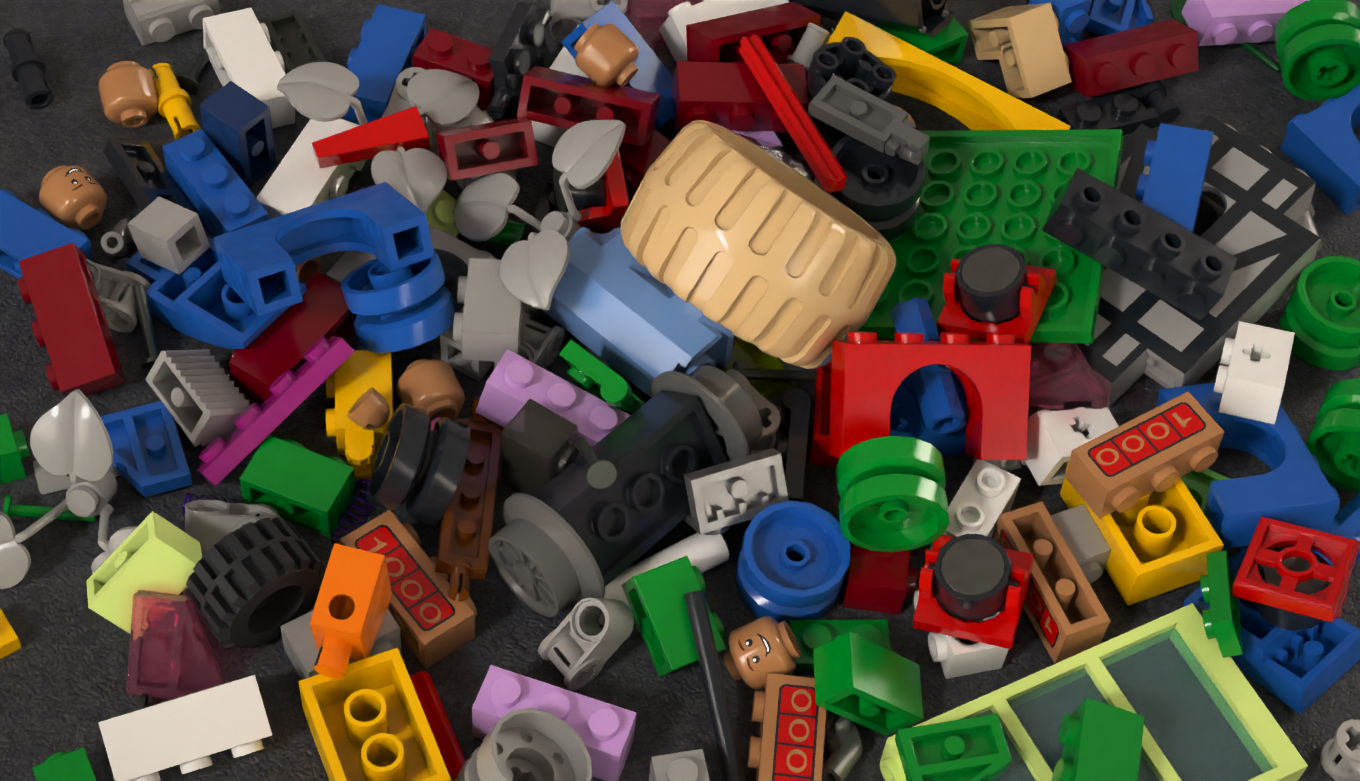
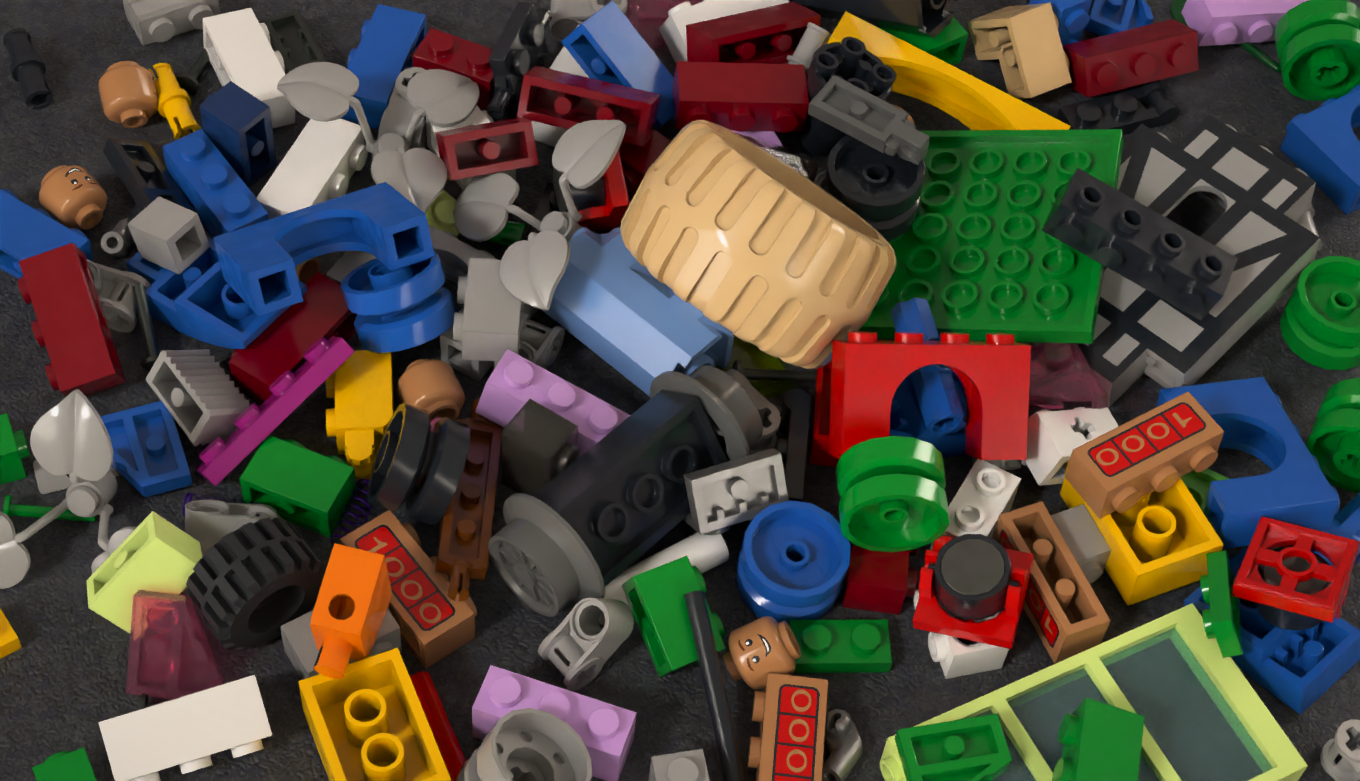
red piece [312,106,430,168] -> none
medium nougat hinge [347,387,390,430] -> none
green plate [559,340,645,415] -> none
medium nougat head [574,23,639,87] -> none
pearl dark grey pin [575,437,617,489] -> none
red axle [739,34,847,194] -> none
green brick [813,632,923,736] -> none
piece [936,244,1057,345] -> none
blue brick [1135,123,1214,233] -> none
white brick [1213,321,1295,424] -> none

